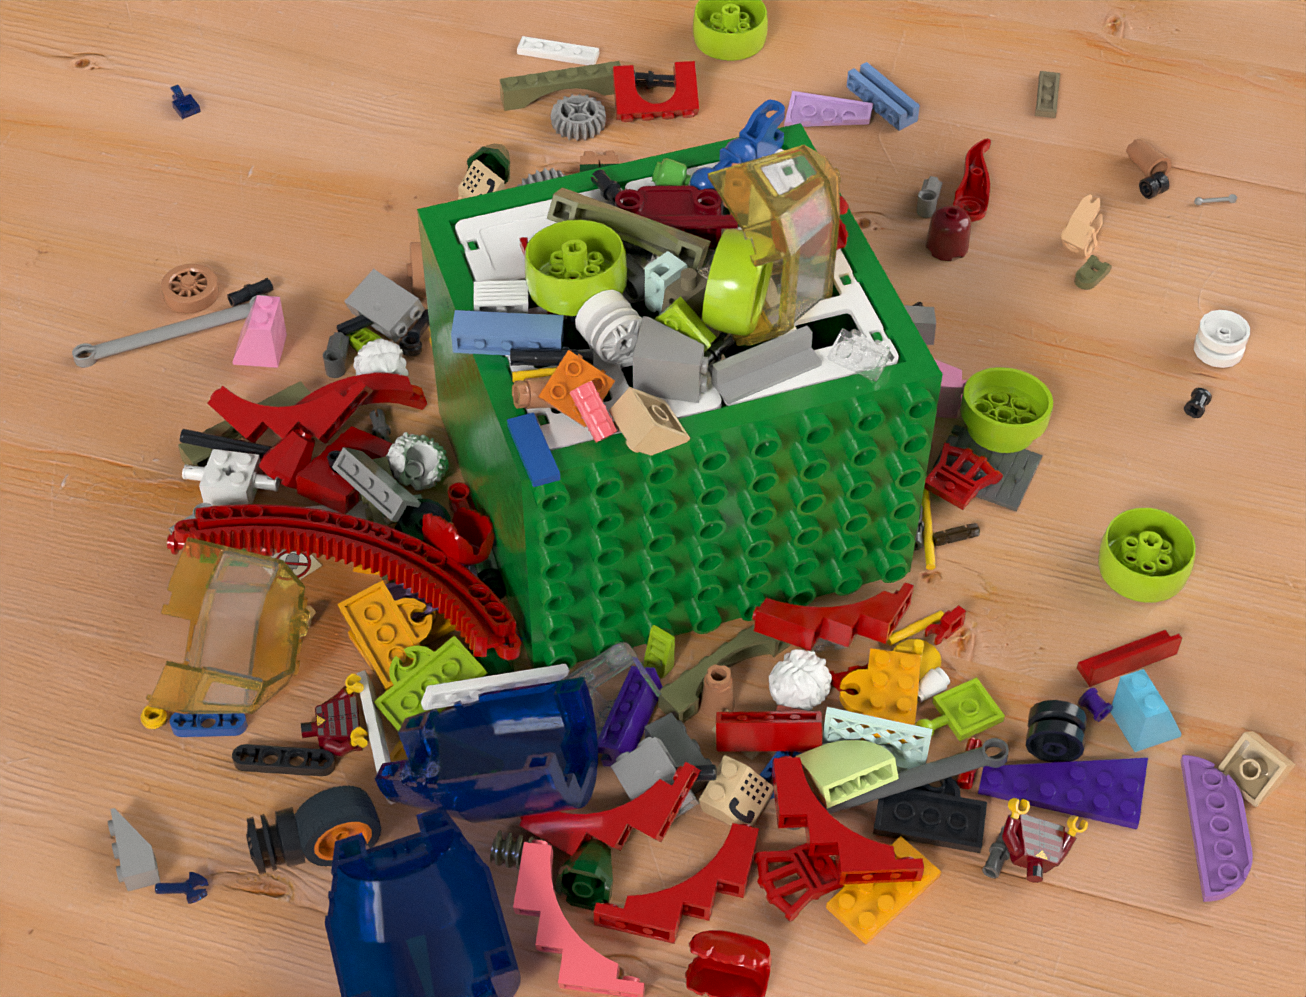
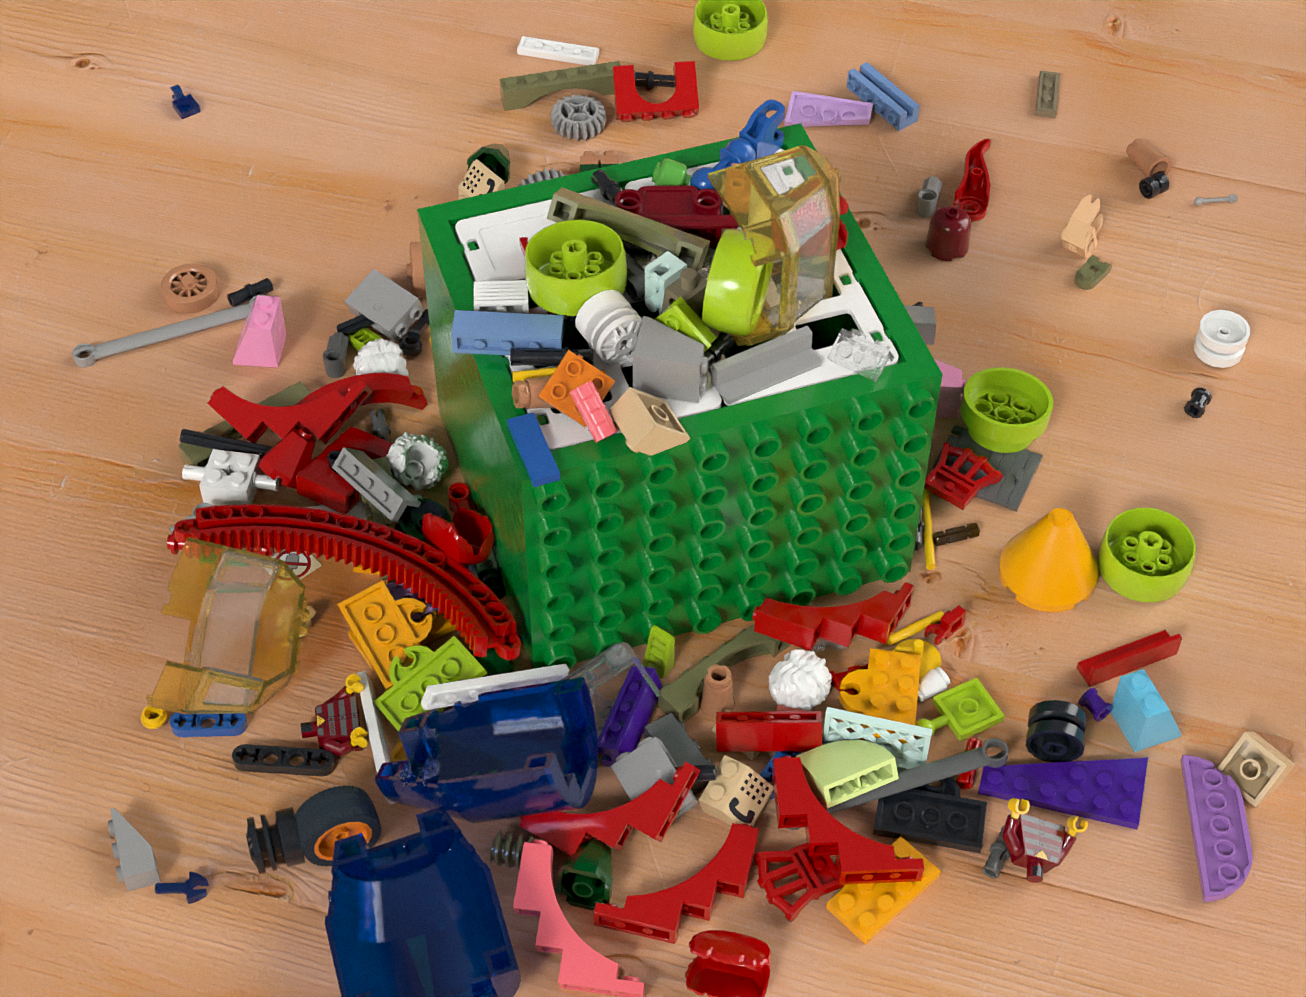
none -> light orange cone [999,508,1099,612]

